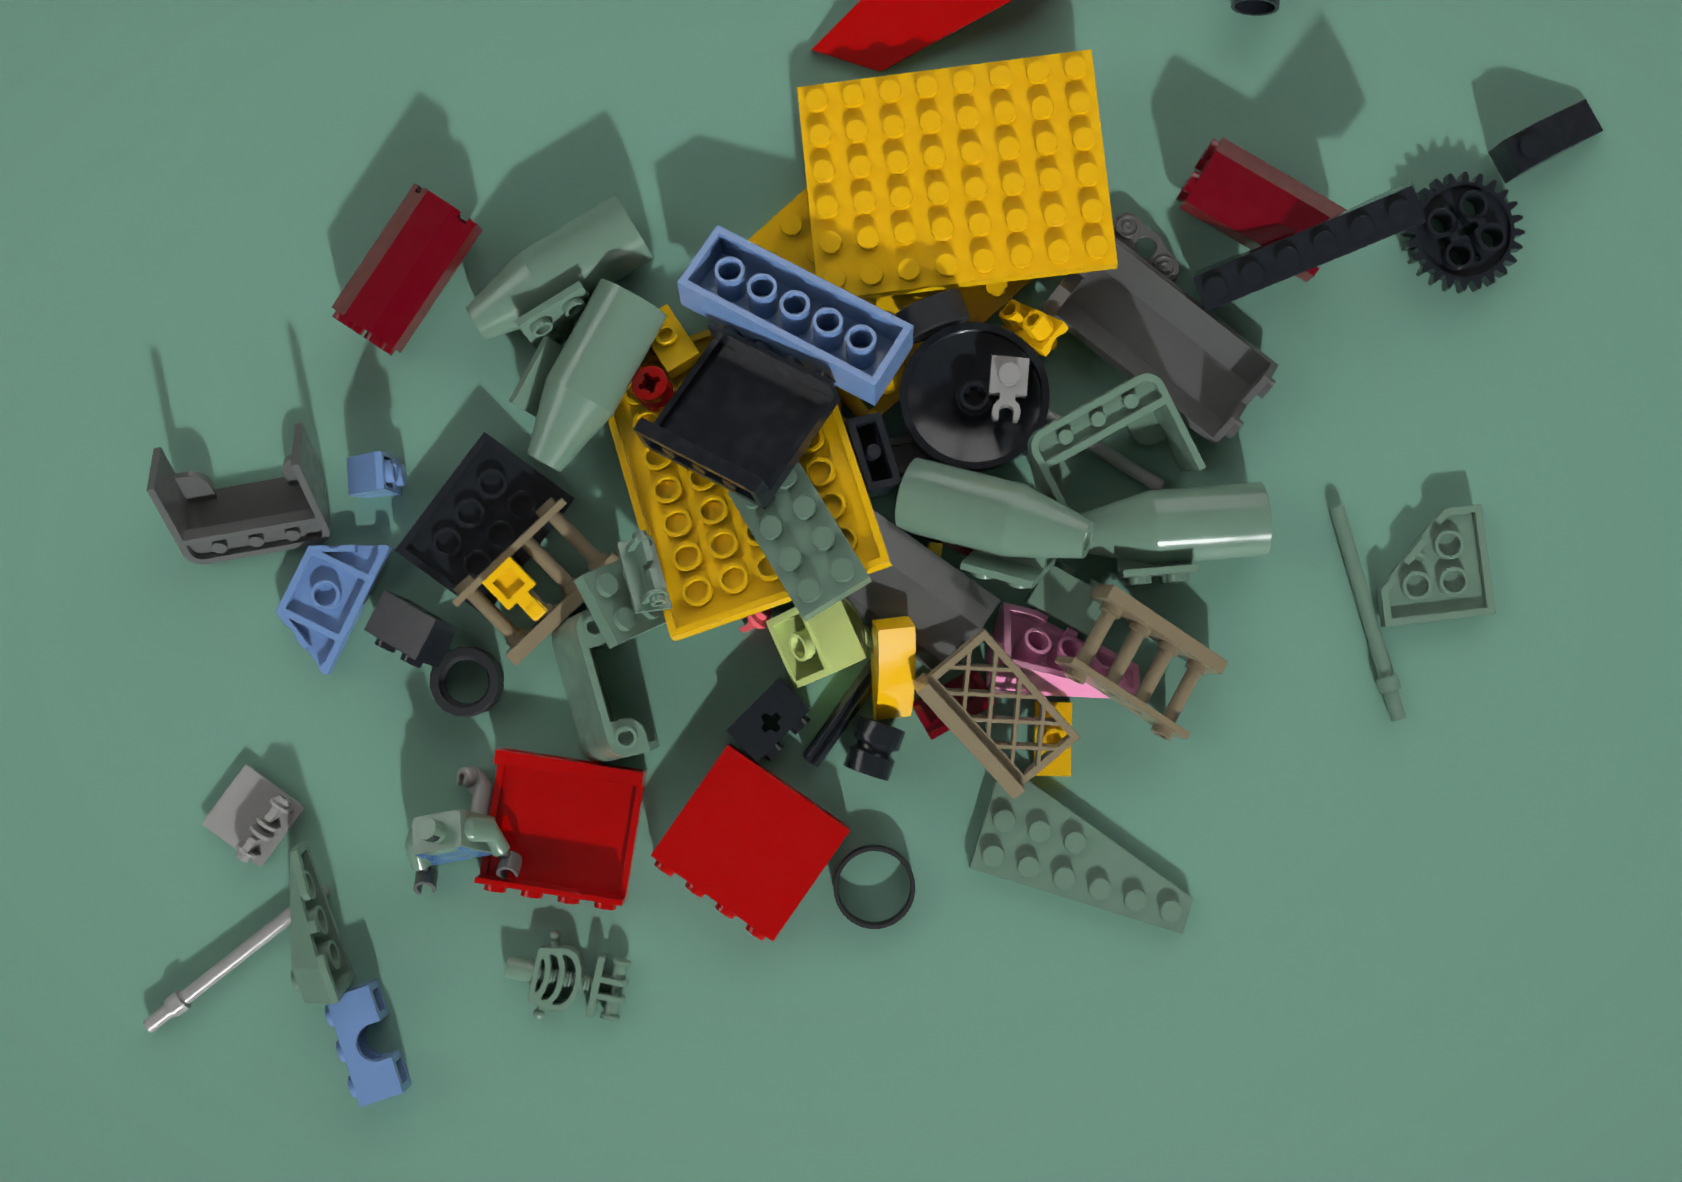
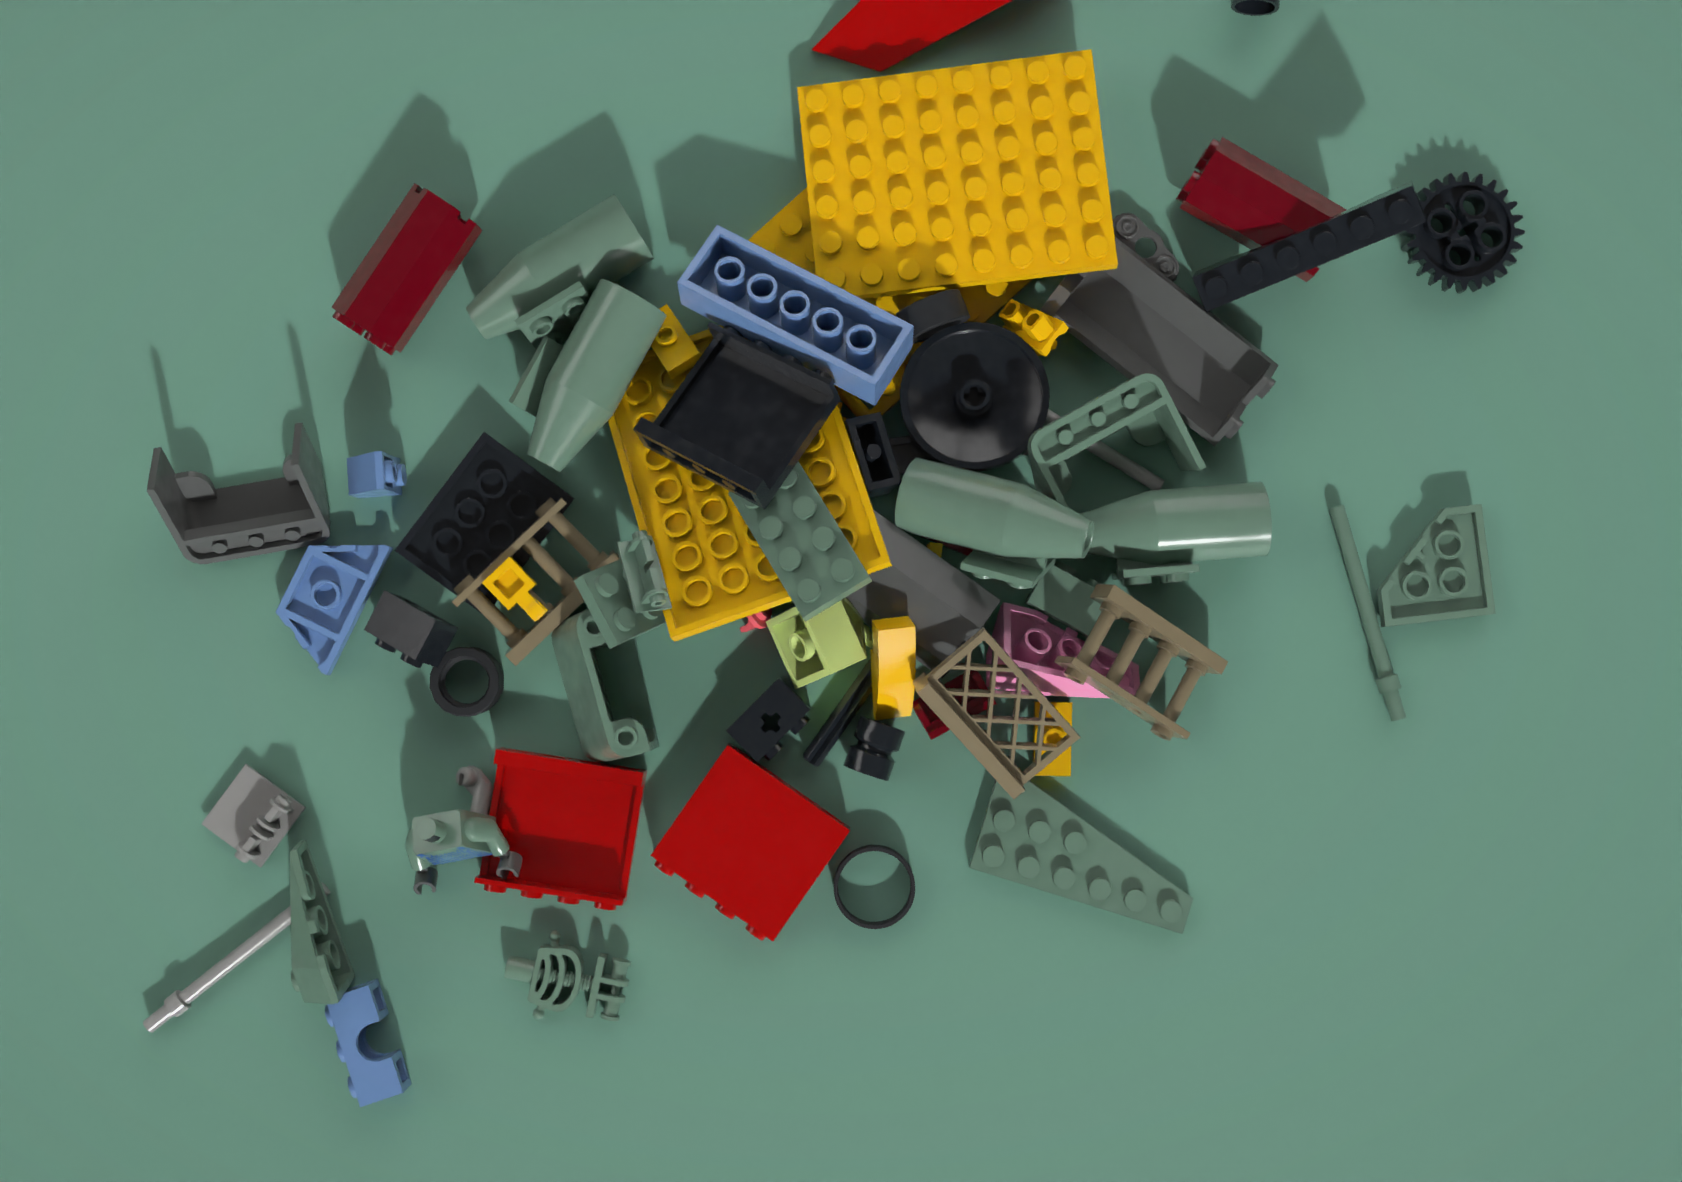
red wheel [631,366,675,412] -> none
light grey plate [988,355,1030,423] -> none
black slope [1488,99,1603,184] -> none

